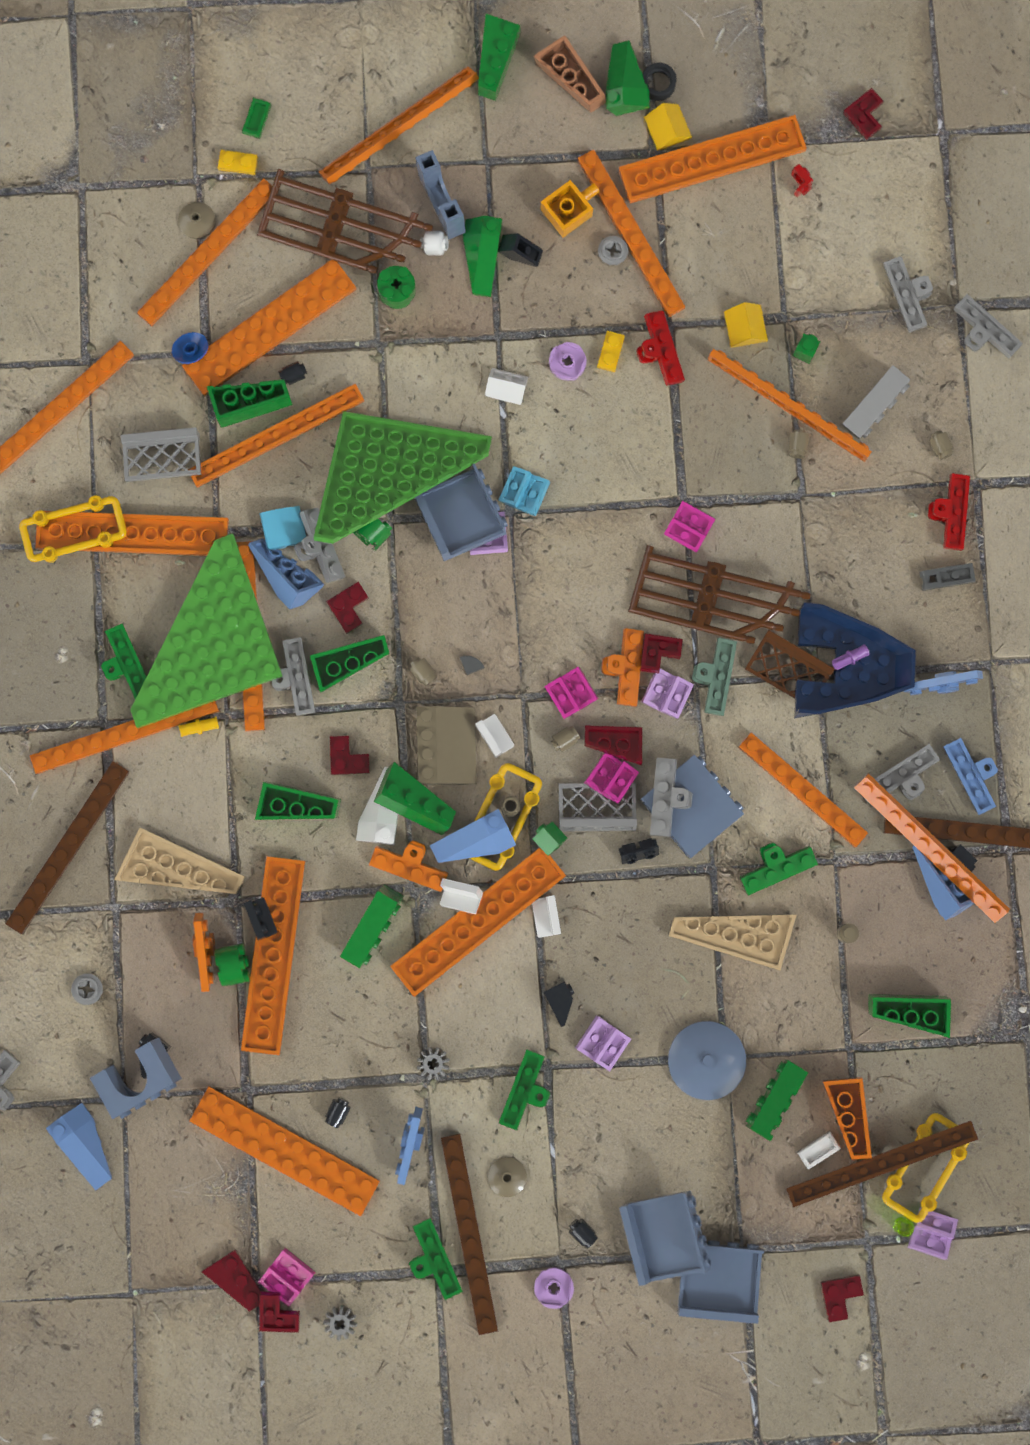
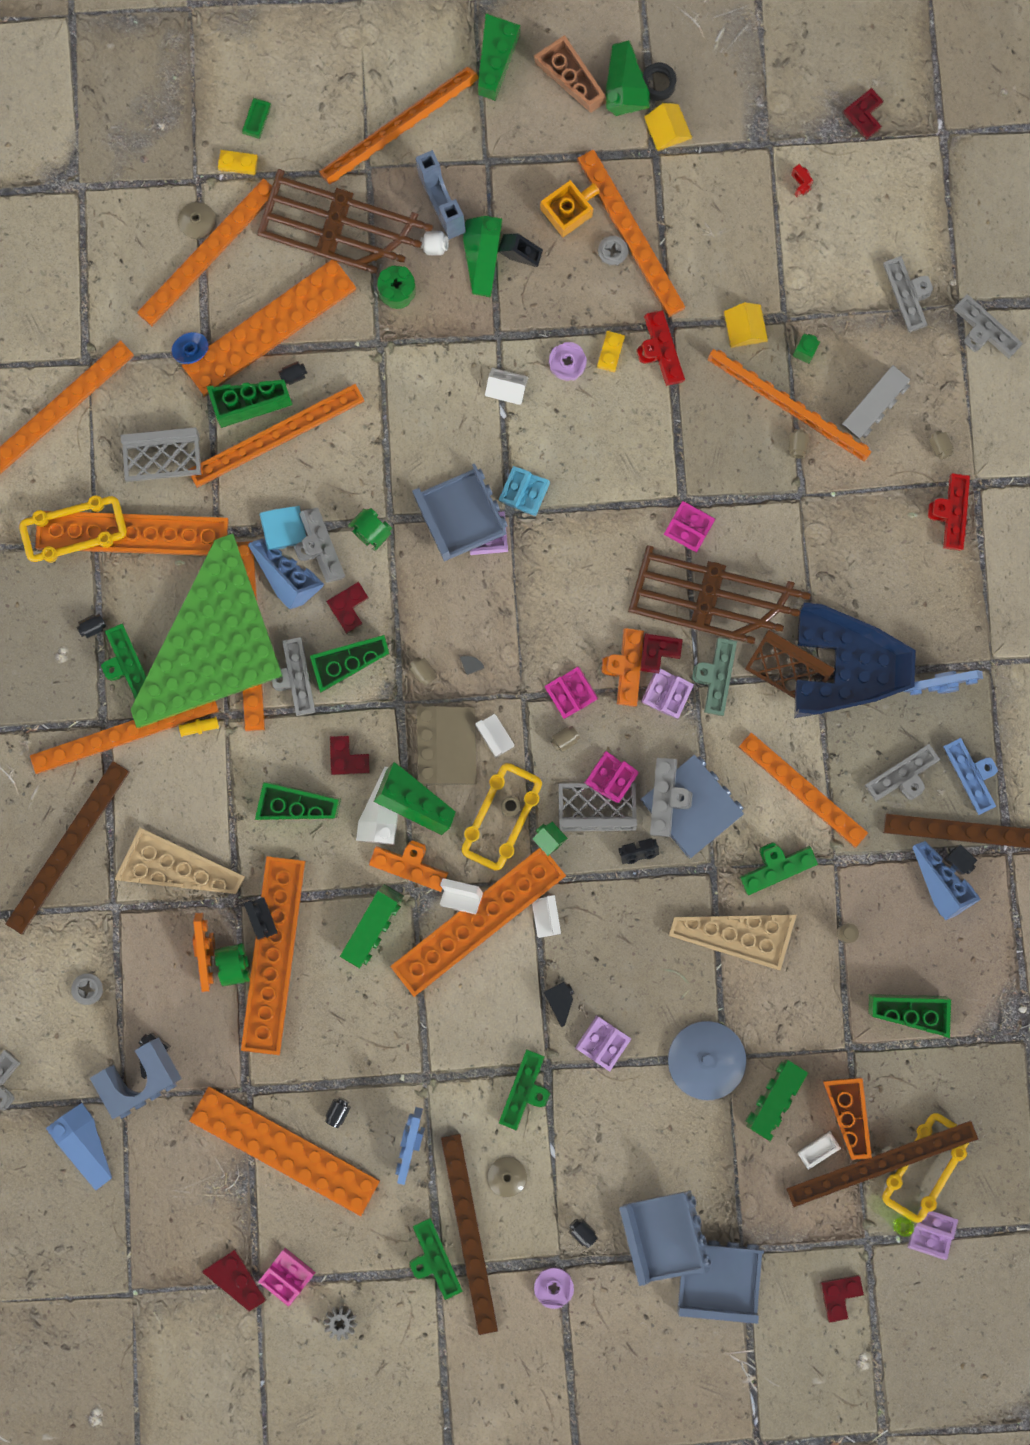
dark red plate [259,1291,300,1333] -> none
bright green plate [314,411,492,544] -> none
light grey gear [417,1047,450,1080] -> none
medium blue wedge [430,809,516,863] -> none
dark red wing [584,725,643,766] -> none
orange plate [618,115,807,204] -> none
medium lavender axle [832,645,869,670] -> none
orange plate [854,773,1010,923] -> none
dark grey plate [919,563,976,591] -> none
none -> black brick [76,613,107,639]

